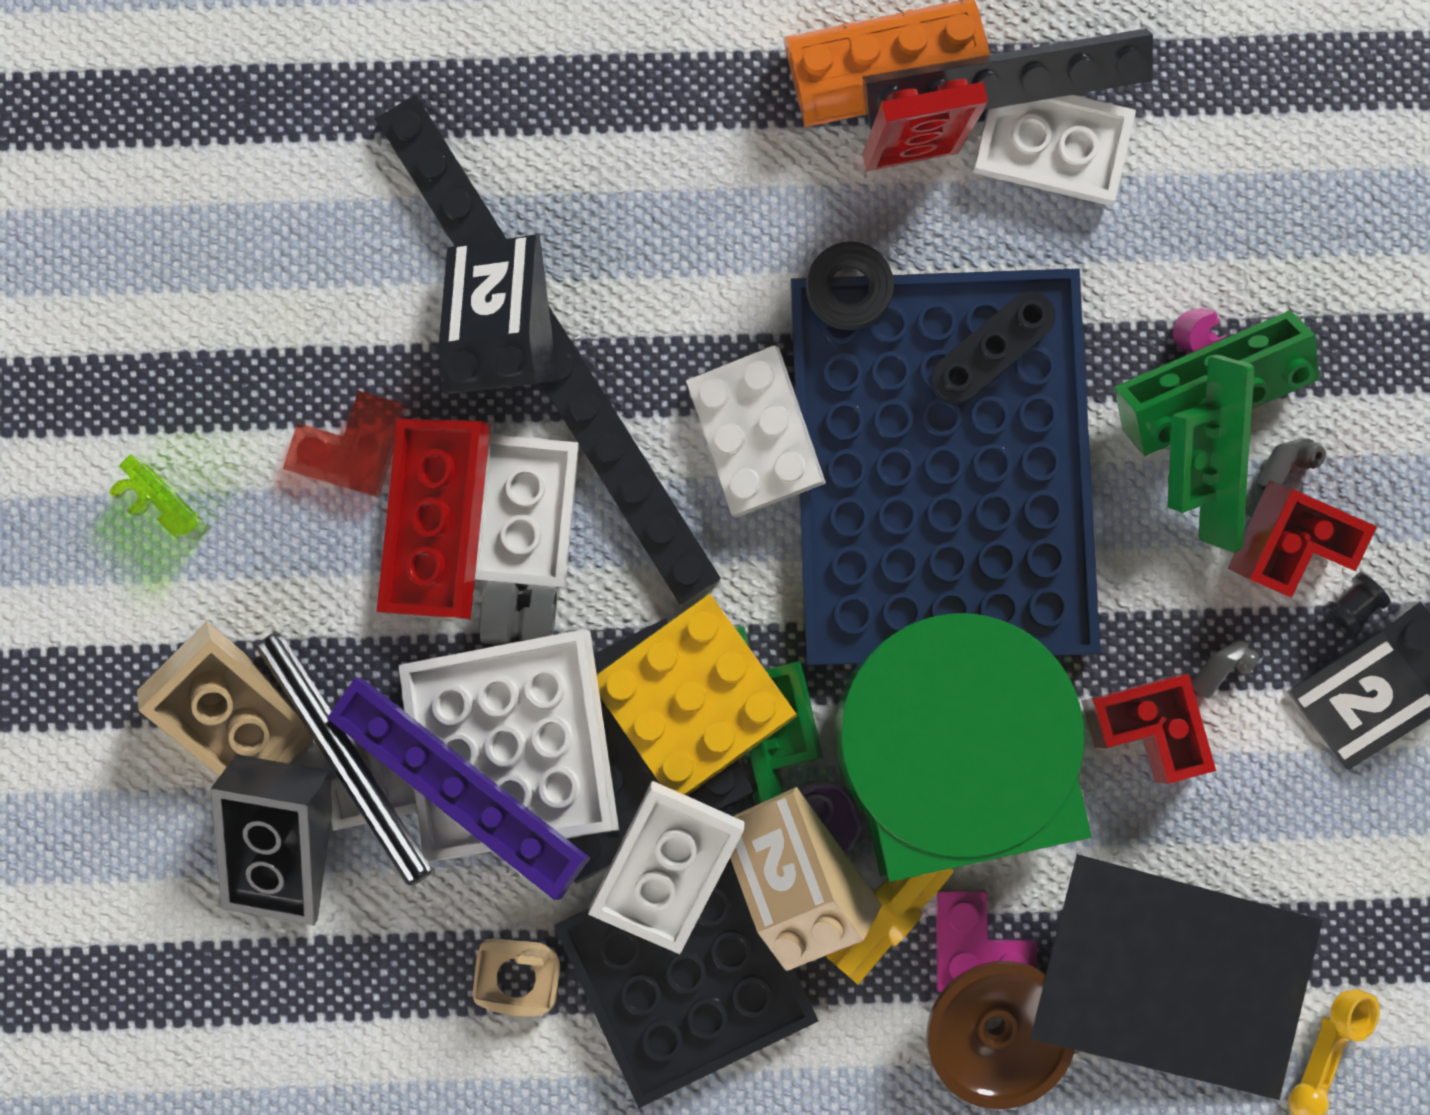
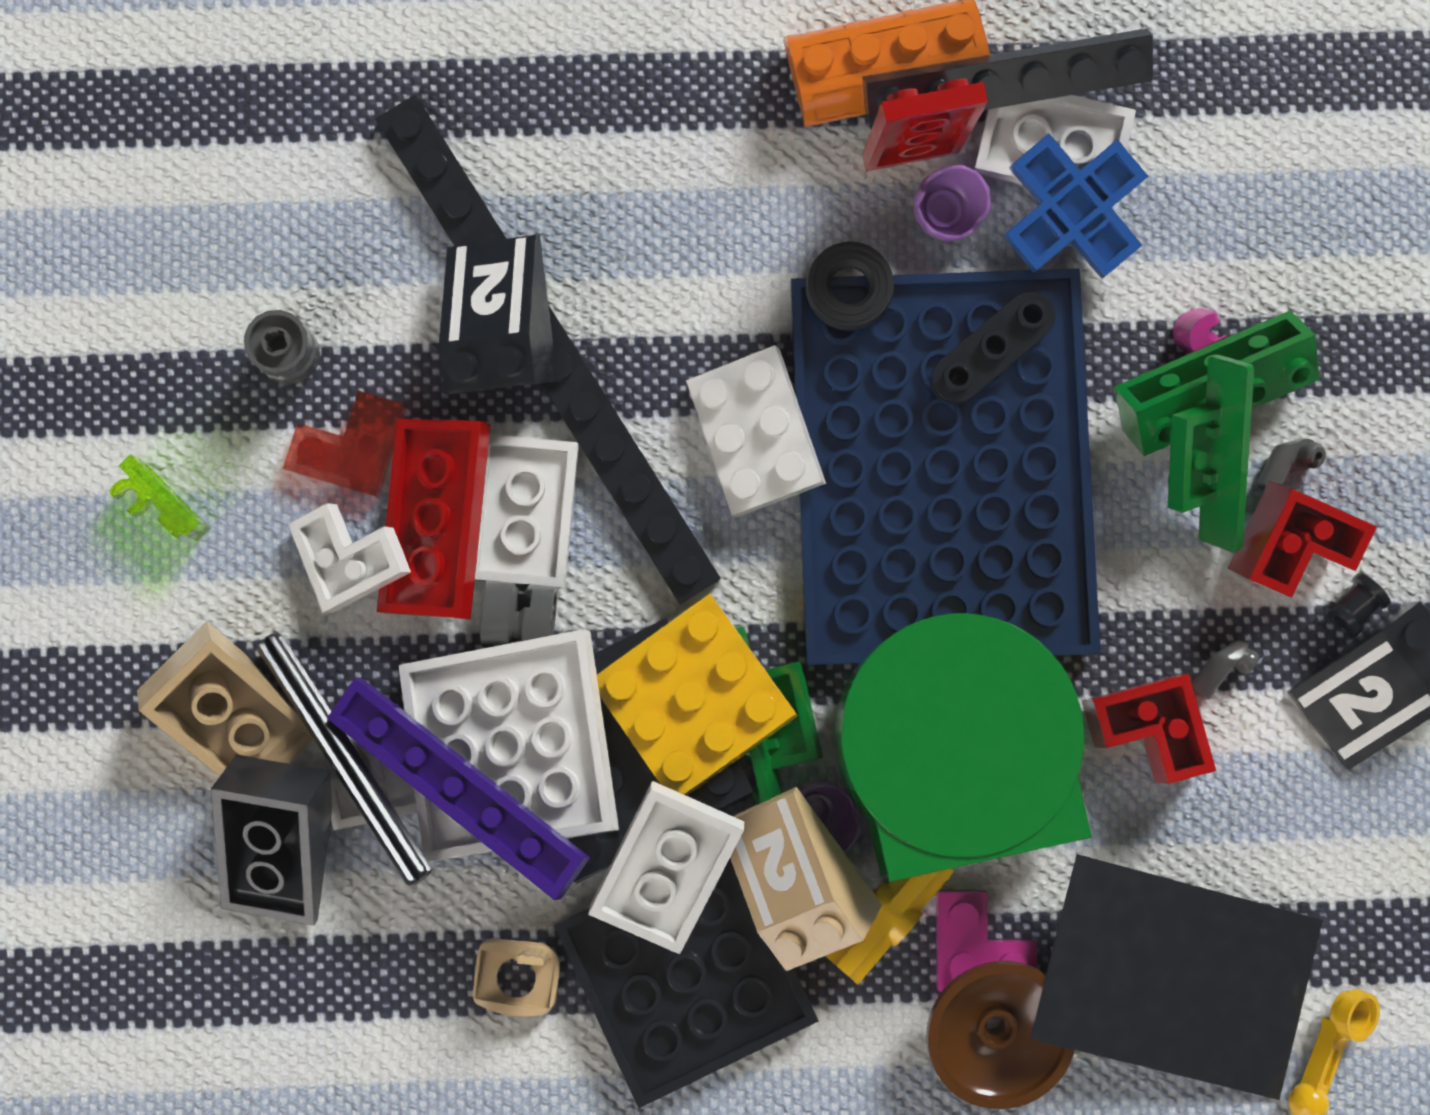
none -> dark grey wheel [244,310,321,385]
none -> white plate [288,503,411,613]
none -> medium lavender hair [912,165,991,242]
none -> blue plate [1003,133,1149,279]

